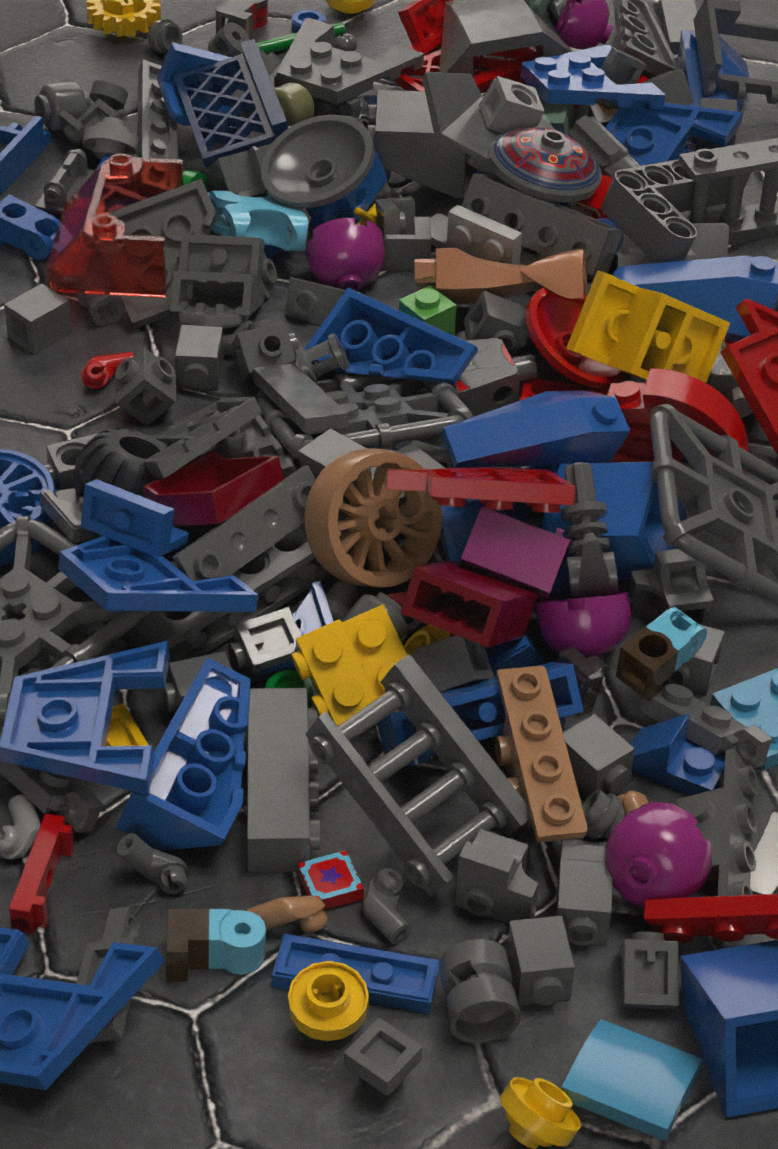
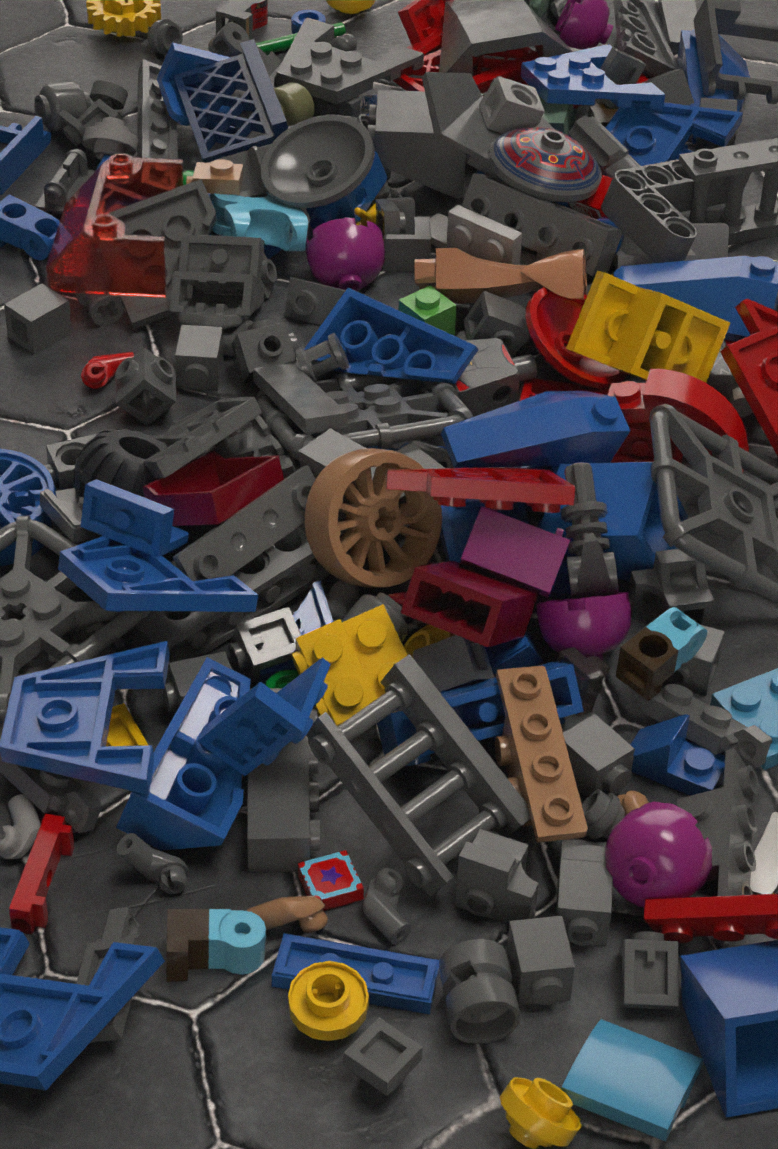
none -> medium nougat bracket [186,159,243,195]
none -> blue bracket [197,657,331,776]

